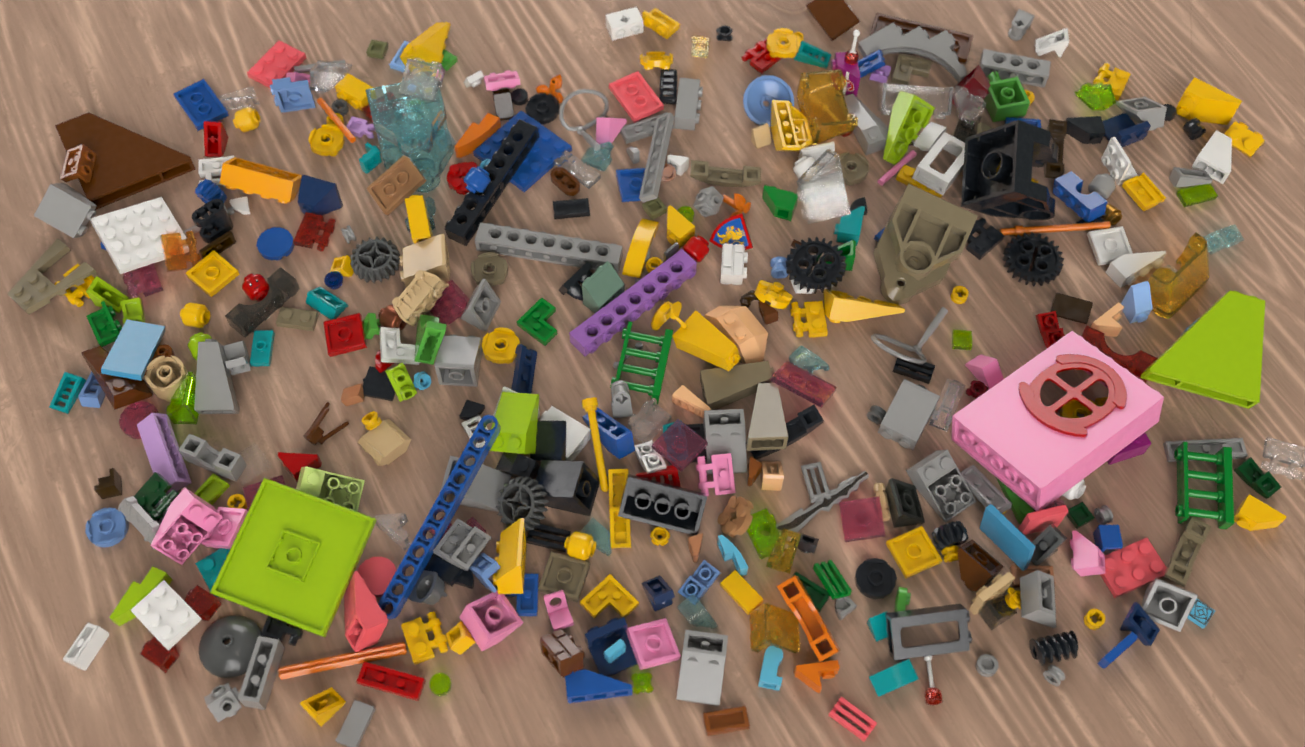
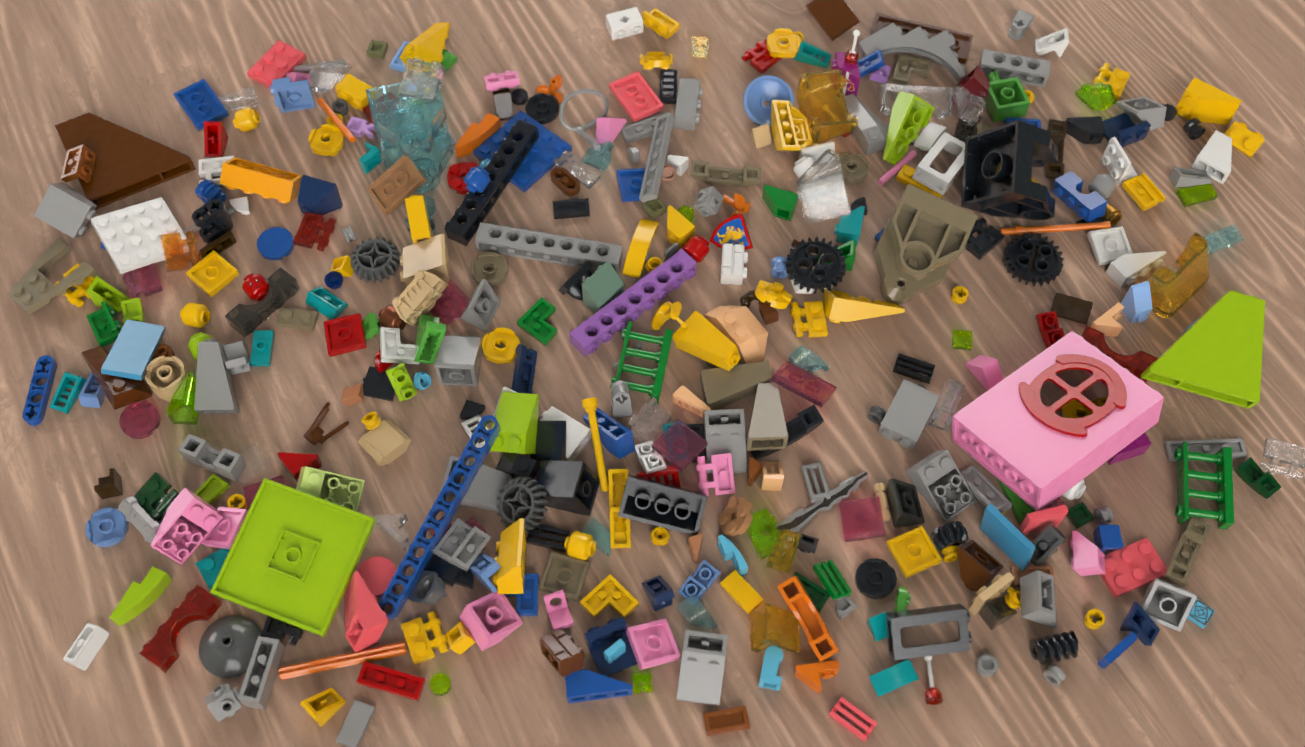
white plate [130,580,202,650] -> none
lavender brick [137,413,191,493] -> none
white plate [464,70,484,88] -> none
black plate [716,25,733,41] -> none
light grey piece [871,307,948,364] -> none
dark red plate [966,380,988,399] -> none
yellow slope [1234,494,1287,531] -> none
none -> blue beam [22,355,57,426]

